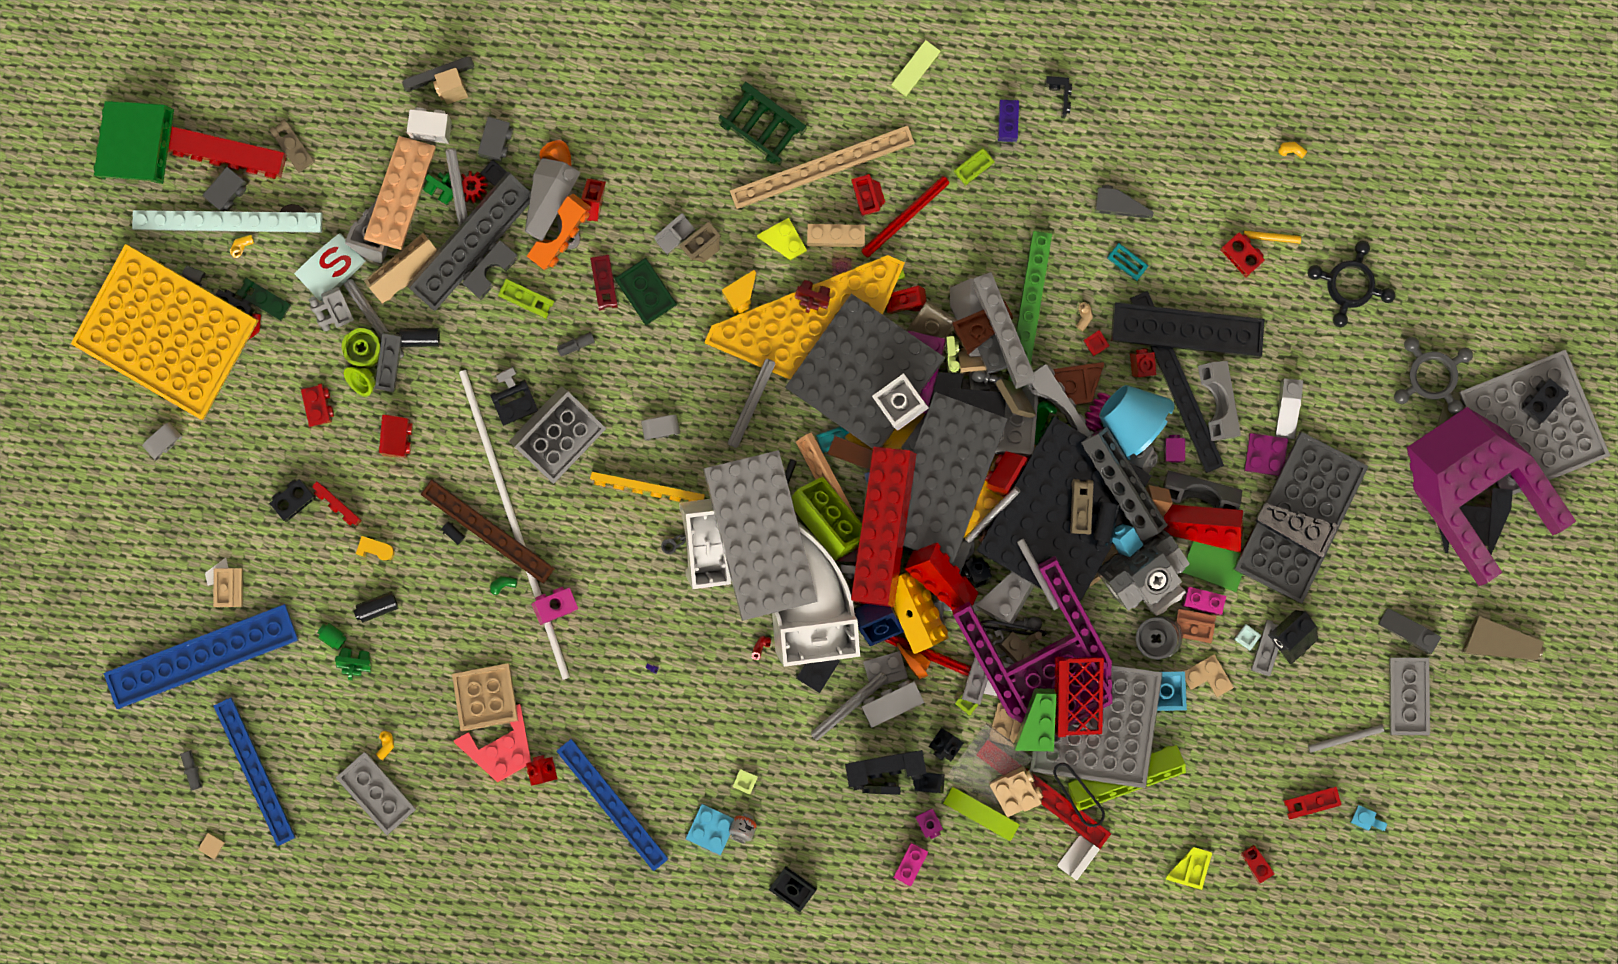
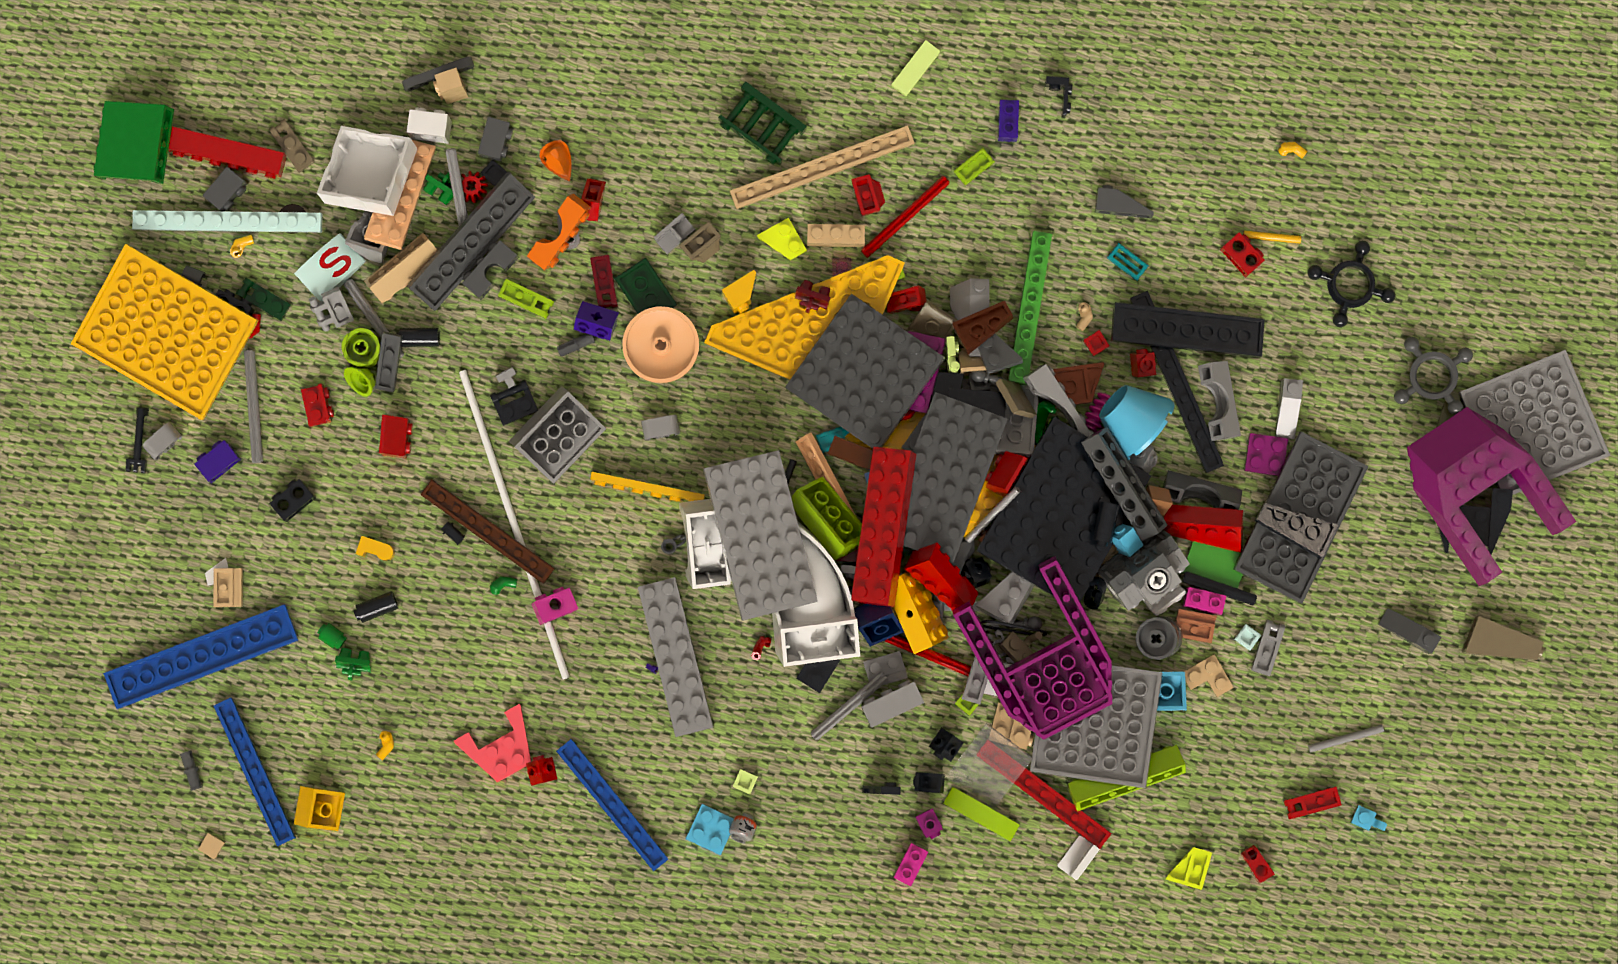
red plate [312,481,362,526] -> none
light grey plate [336,752,417,835] -> none
tan plate [452,663,519,731] -> none
light grey wedge [525,158,580,241] -> none
light grey axle [728,359,775,448] -> none
black slope [769,866,817,912] -> none
black wedge [845,750,927,790] -> none
white brick [872,373,929,431] -> none
orange piece [896,643,931,680] -> none
light grey arch [973,272,1035,389] -> none
tan plate [989,766,1043,817] -> none
bright green wedge [1013,688,1056,752] -> none
light grey bar [1017,538,1060,610] -> none
black piece [1053,763,1105,827] -> none
red fence [1054,656,1104,737] -> none
dark tan plate [1070,479,1093,534] -> none
magenta brick [1164,435,1185,463] -> none
black slope [1268,610,1319,664] -> none
light grey plate [1389,658,1430,735] -> none
black brick [1522,378,1568,424] -> none
none -> black hinge [126,407,149,474]
none -> dark purple brick [194,440,241,483]
none -> light grey axle [244,350,263,463]
none -> yellow slope [294,786,345,831]
none -> white tile [317,126,417,216]
none -> dark purple brick [574,301,619,341]
none -> light nougat dish [622,306,699,383]
none -> light grey brick [638,577,714,737]
none -> black beam [1084,577,1107,610]
none -> black axle [1182,571,1257,606]

